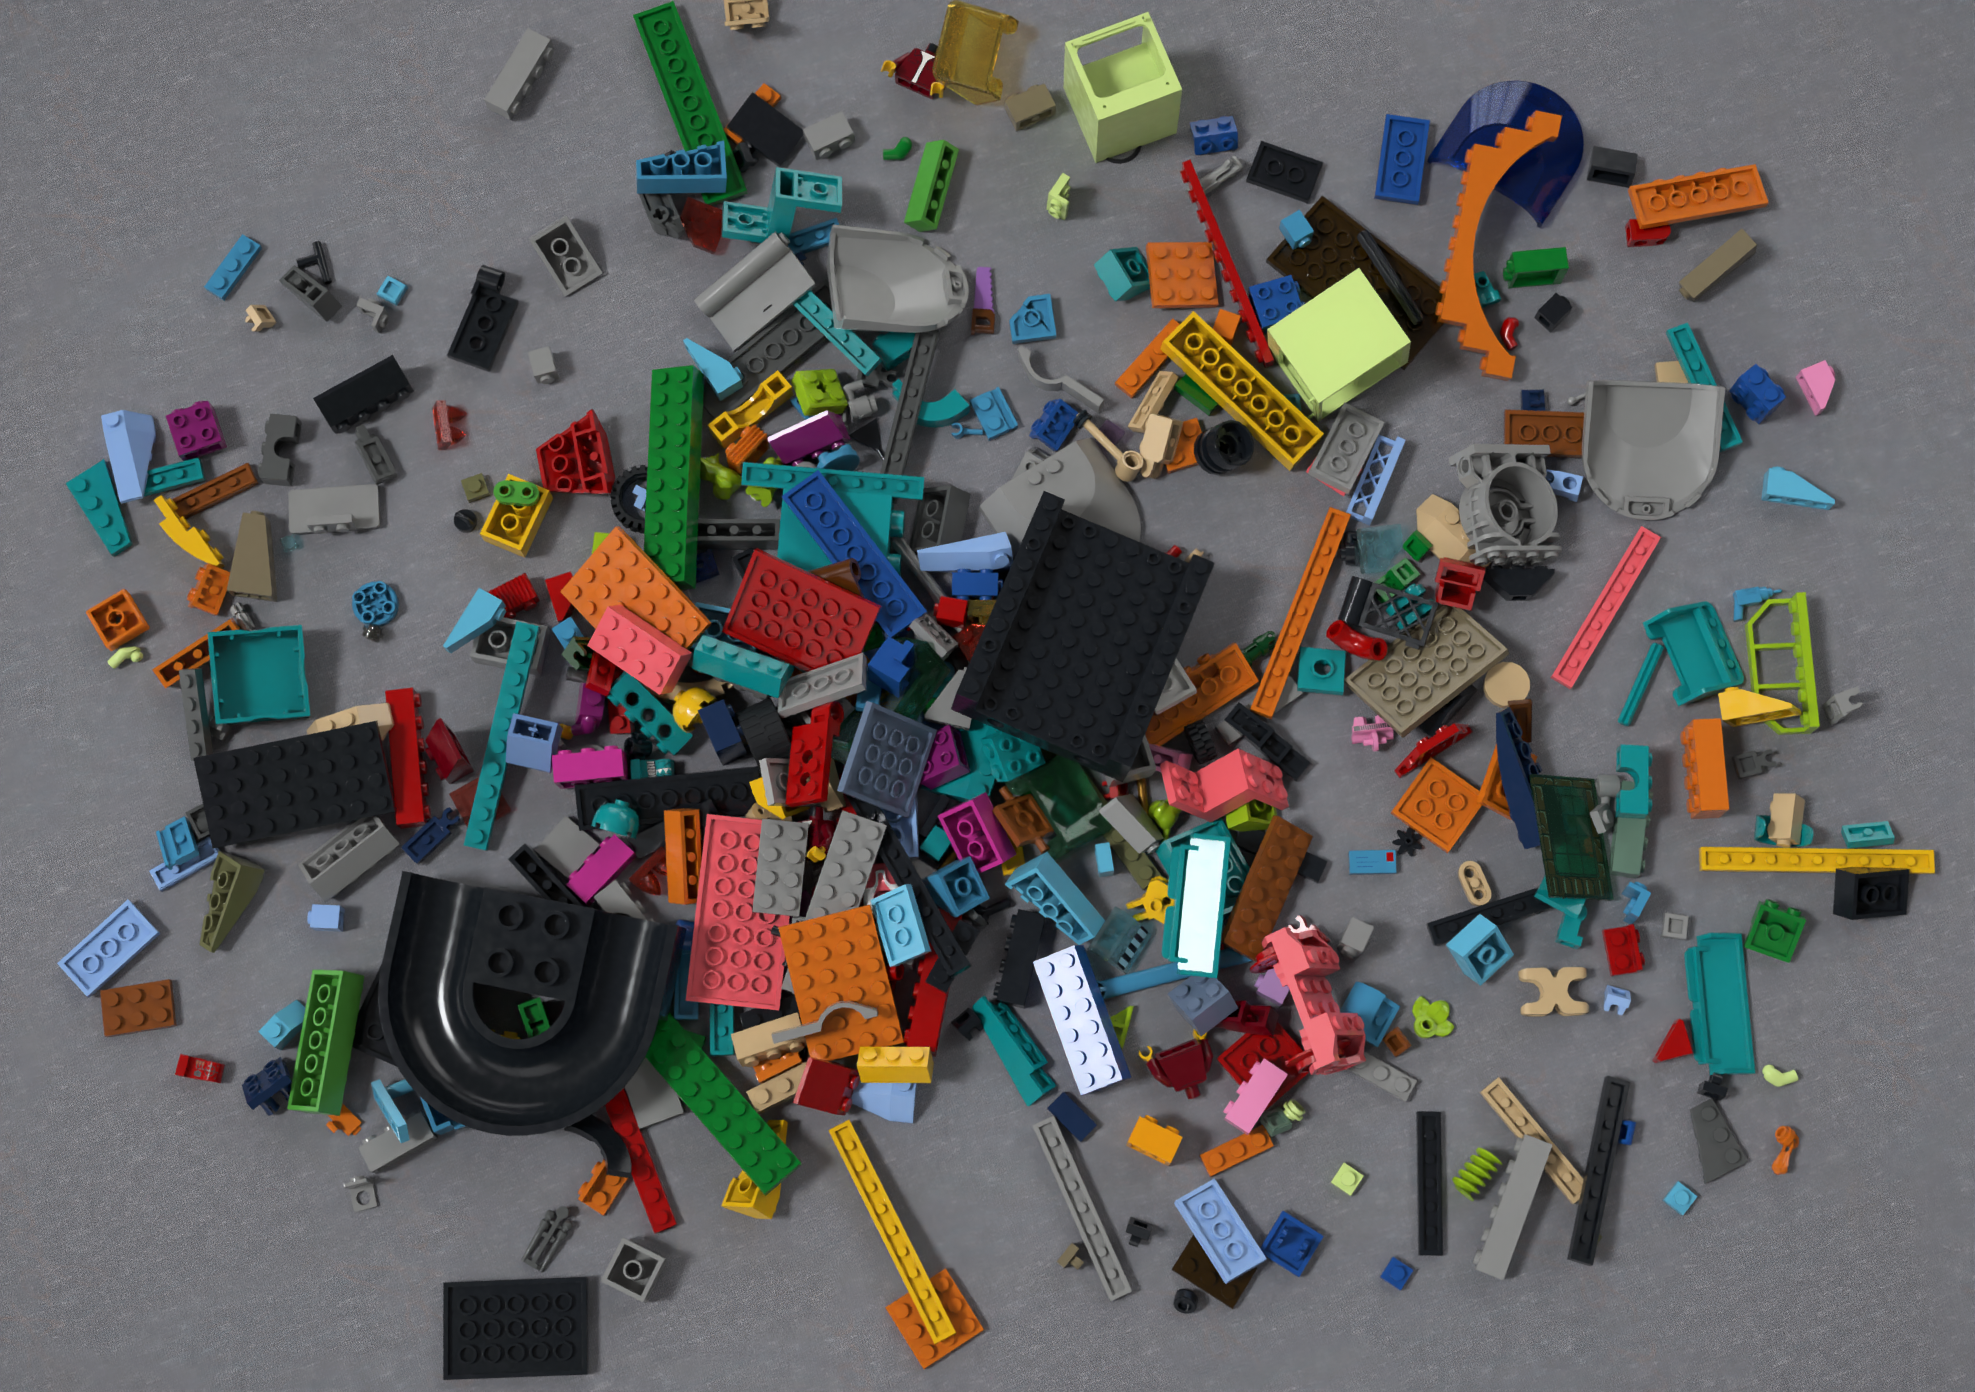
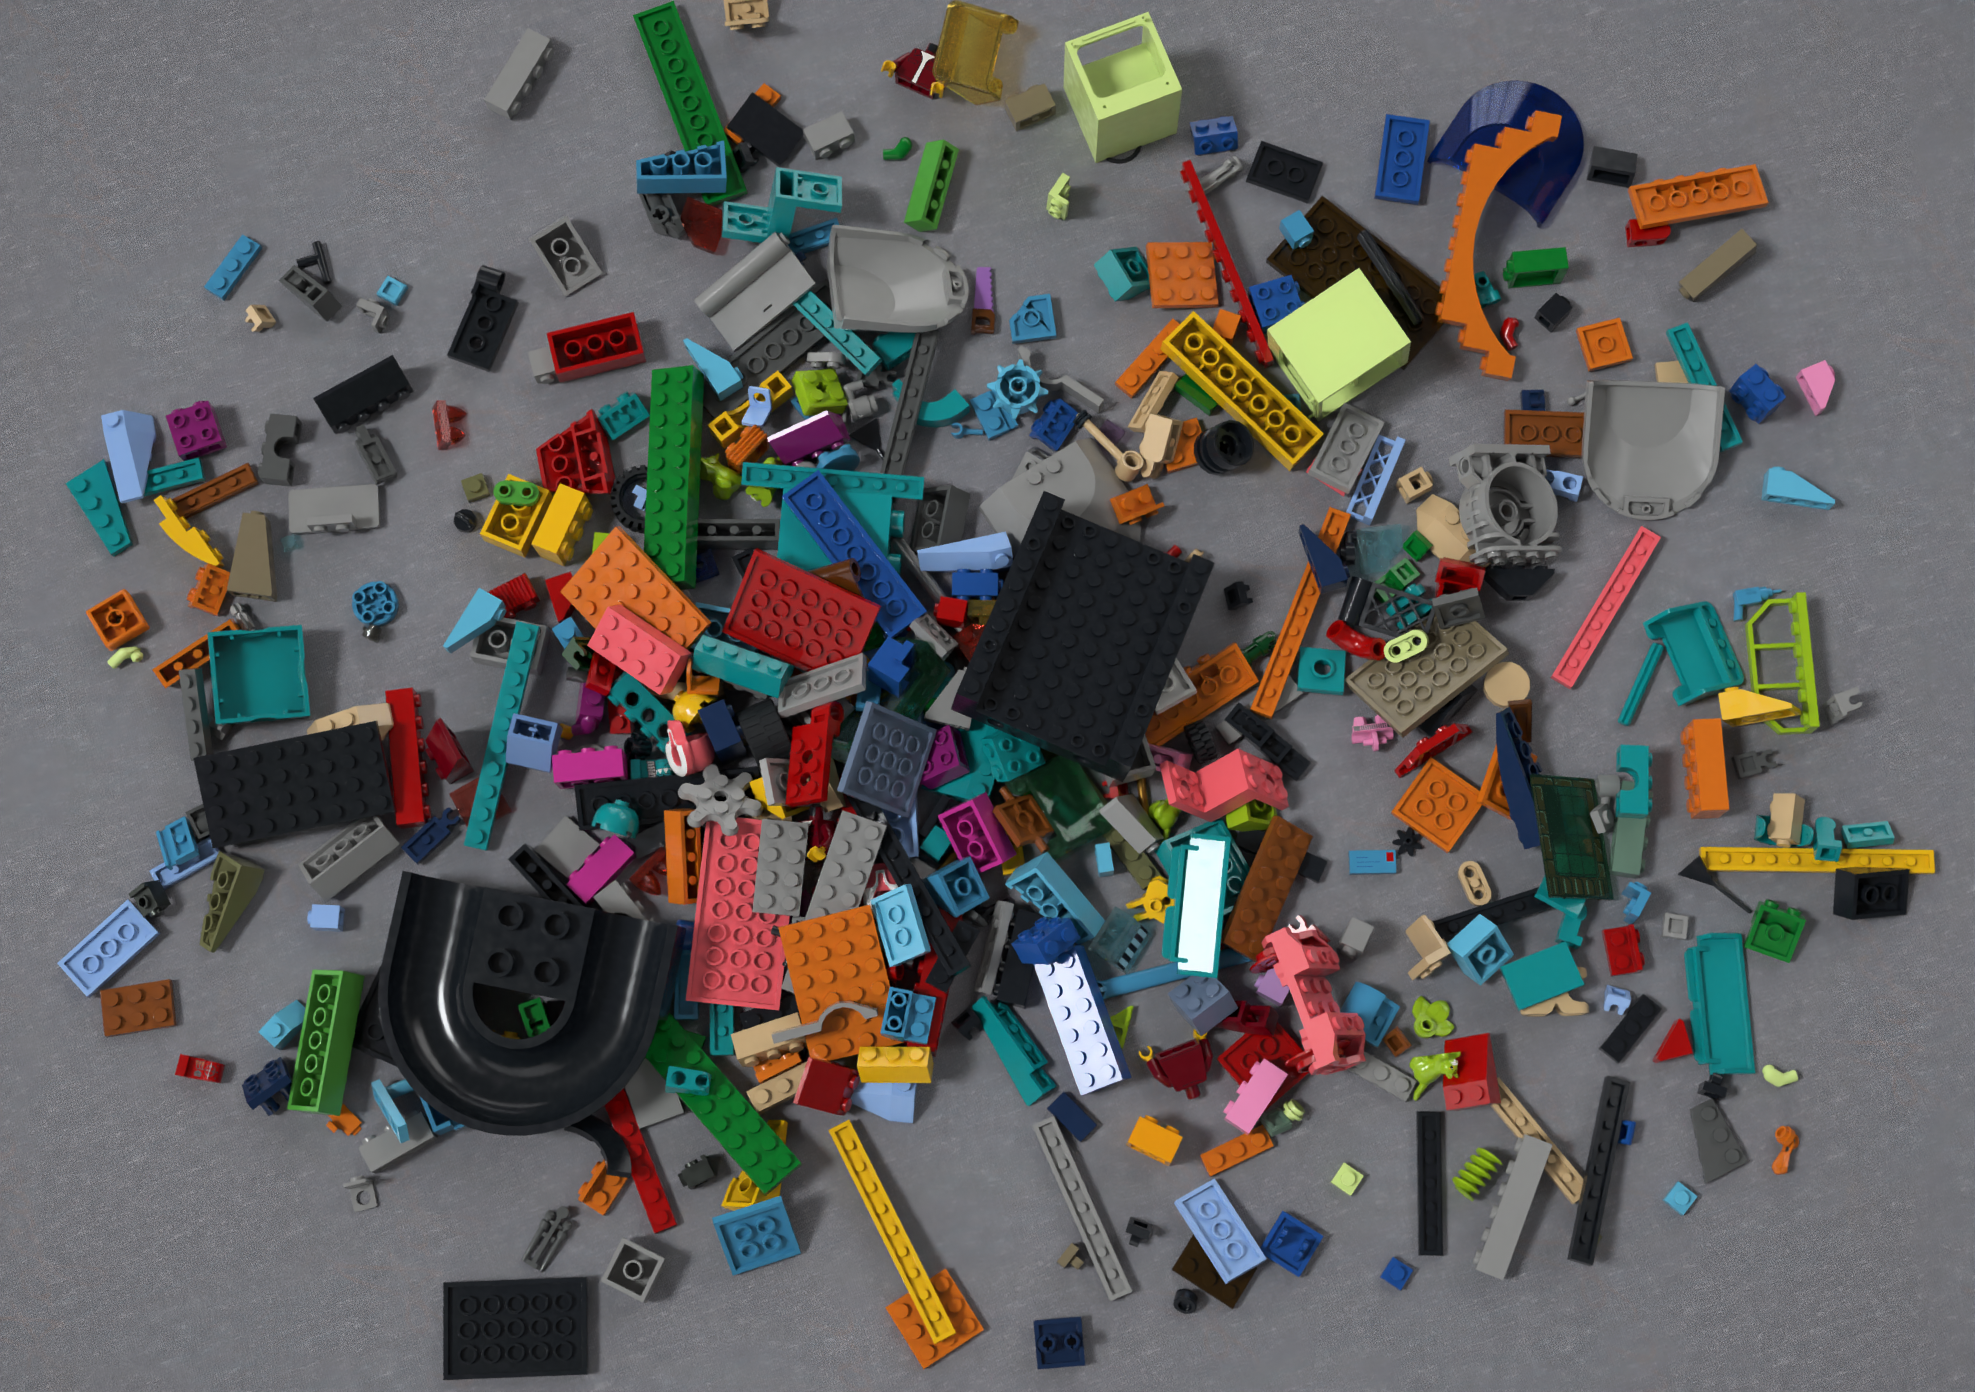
none -> pearl dark grey brick [129,880,171,919]
none -> yellow brick [532,484,593,567]
none -> red brick [547,312,647,383]
none -> teal bracket [597,391,650,440]
none -> coral piece [665,720,715,777]
none -> teal leg [665,1066,712,1096]
none -> light grey plate [678,764,763,836]
none -> pearl dark grey brick [678,1154,717,1190]
none -> orange bracket [686,658,720,695]
none -> dark azure plate [712,1196,801,1275]
none -> light blue bracket [742,386,772,428]
none -> light grey plate [806,352,846,369]
none -> dark azure brick [880,987,936,1045]
none -> light grey plate [974,900,1014,995]
none -> medium azure brick [987,359,1048,419]
none -> blue brick [1011,917,1081,965]
none -> dark blue plate [1033,1317,1085,1370]
none -> orange bracket [1110,484,1165,525]
none -> black tile [1224,581,1253,610]
none -> dark blue slope [1298,524,1350,594]
none -> yellowish green plate [1384,629,1429,663]
none -> tan brick [1395,466,1433,504]
none -> tan bracket [1406,915,1451,981]
none -> lime animal [1409,1052,1461,1101]
none -> dark grey hinge [1432,588,1486,629]
none -> red slope [1443,1033,1501,1111]
none -> teal tile [1500,941,1585,1011]
none -> orange plate [1576,317,1633,372]
none -> black plate [1599,994,1662,1064]
none -> black piece [1678,855,1752,913]
none -> teal leg [1812,817,1842,862]

